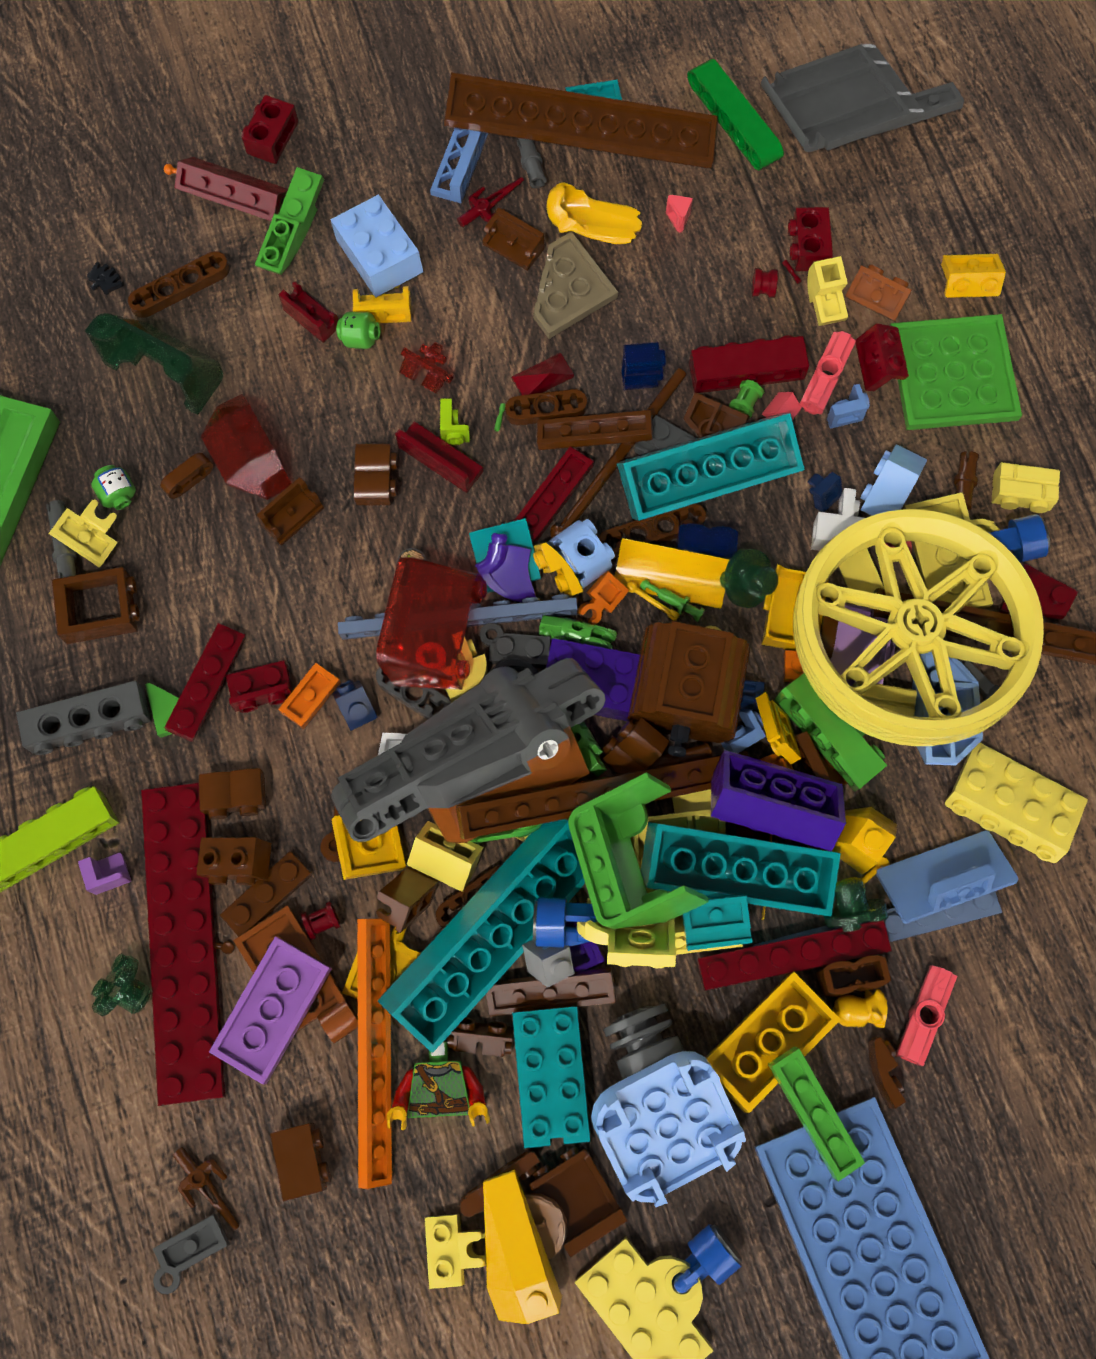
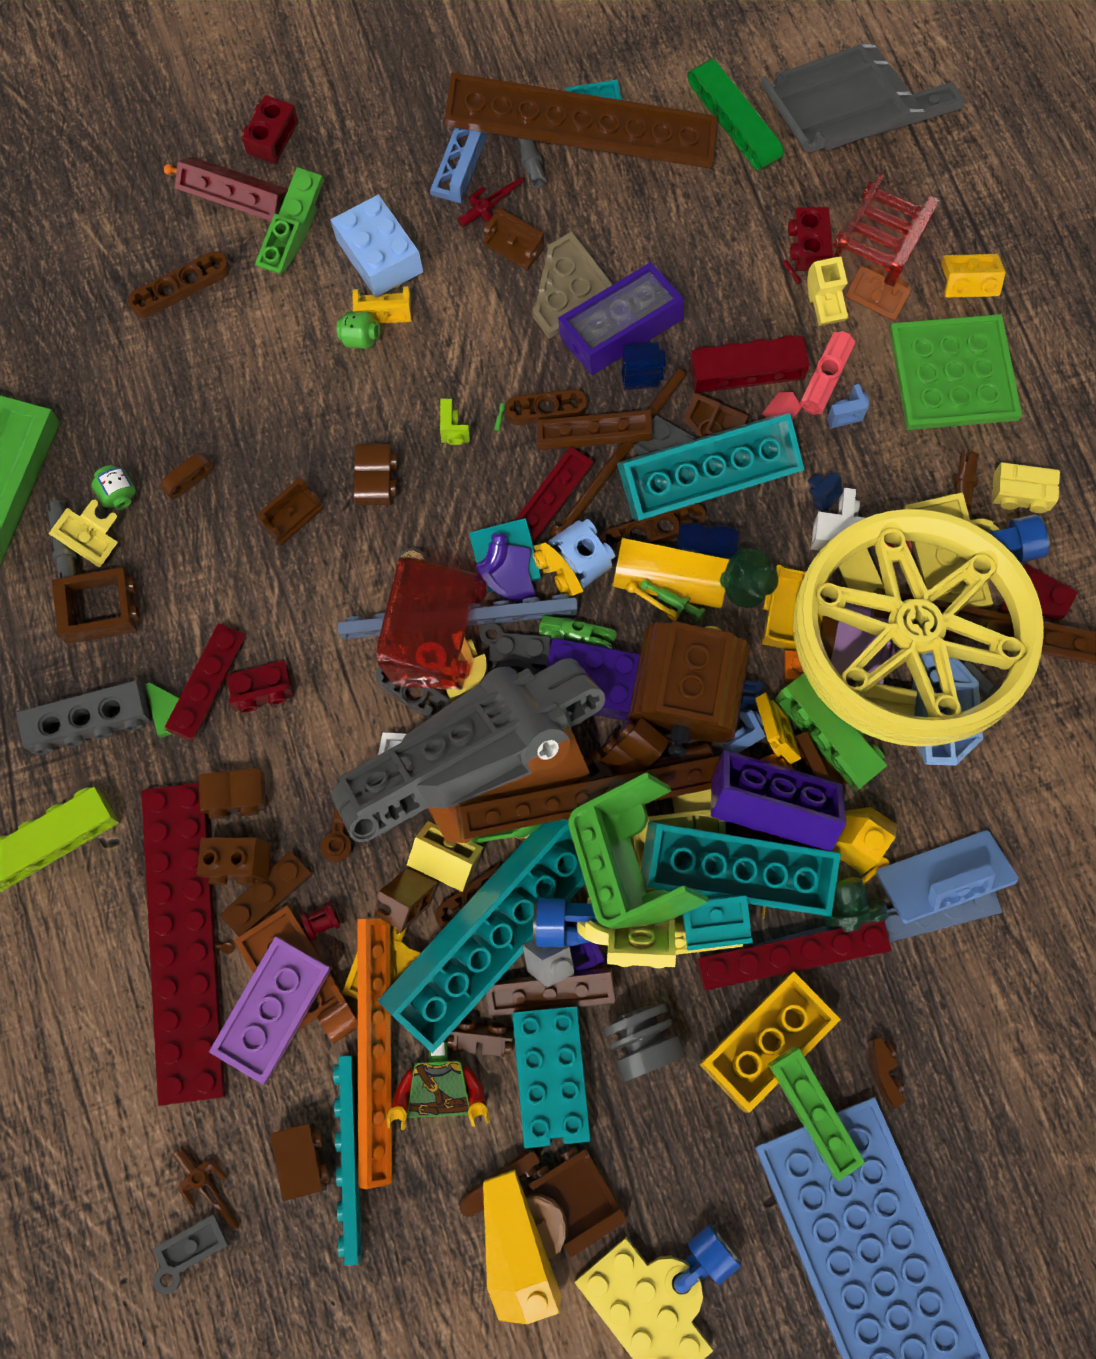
medium lavender panel [78,853,132,895] -> none
clear green windscreen [85,313,223,415] -> none
black piece [87,262,123,295] -> none
clear green plate [91,953,151,1016] -> none
clear red wedge [201,394,292,500] -> none
dark red hinge [278,282,339,343] -> none
orange plate [278,663,341,729] -> none
yellow plate [331,815,406,880] -> none
dark blue bracket [332,680,378,731] -> none
dark red panel [395,421,484,493] -> none
clear red hips [399,342,453,394] -> none
light yellow plate [425,1214,486,1289] -> none
dark red slope [511,353,574,395] -> none
yellow hair [546,182,642,244] -> none
bright green hinge [571,721,607,777] -> none
orange plate [577,571,629,625] -> none
light blue tile [591,1051,746,1207] -> none
coral slope [666,195,693,233] -> none
bright green bush [729,380,764,417] -> none
dark red wheel [752,268,778,298] -> none
reddish brown brick [816,955,891,997] -> none
yellow animal [833,989,888,1028] -> none
dark red bracket [855,324,909,392] -> none
light blue brick [860,444,927,516] -> none
coral piece [896,965,957,1067] -> none
light yellow bracket [945,743,1088,863] -> none
none -> teal plate [333,1056,362,1266]
none -> brick [558,262,684,375]
none -> clear red fence [833,173,940,287]

